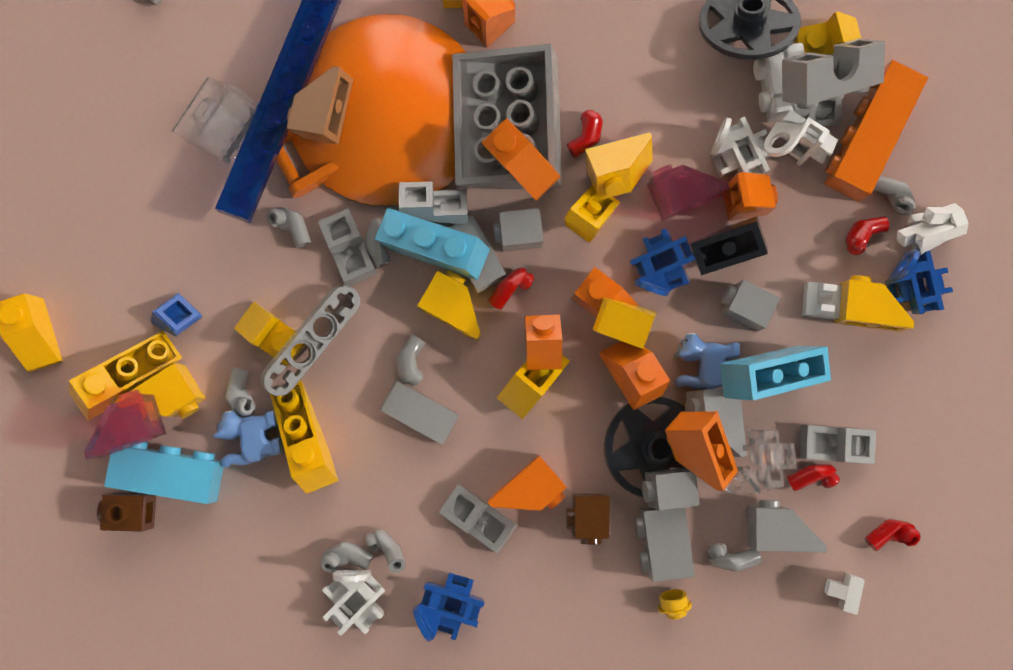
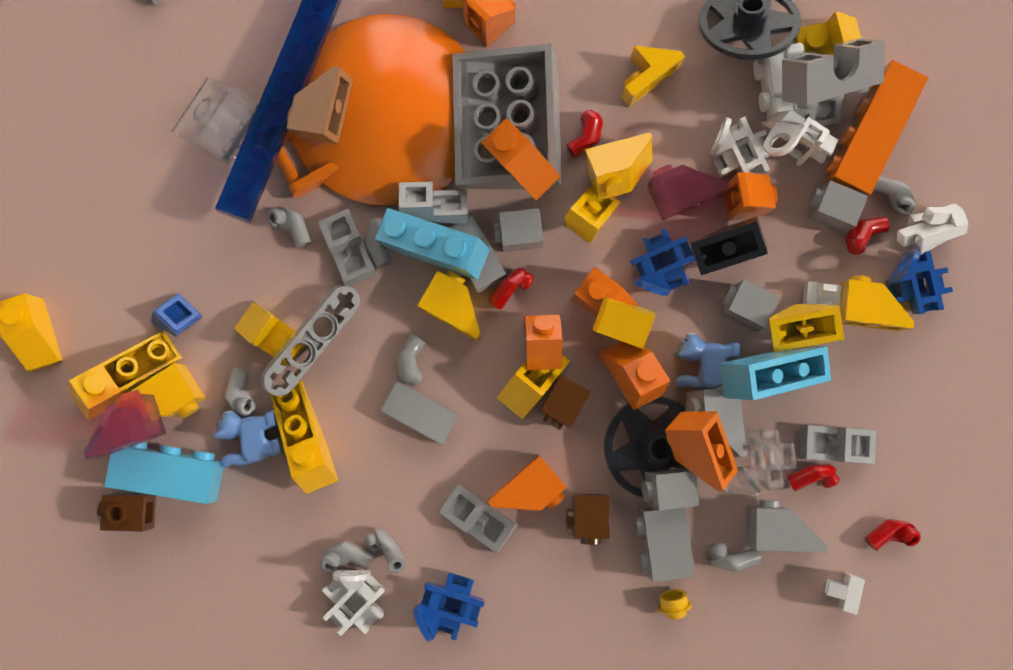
none -> reddish brown brick [540,375,591,430]
none -> yellow slope [621,46,685,107]
none -> yellow slope [768,304,845,353]
none -> light grey brick [808,180,868,233]

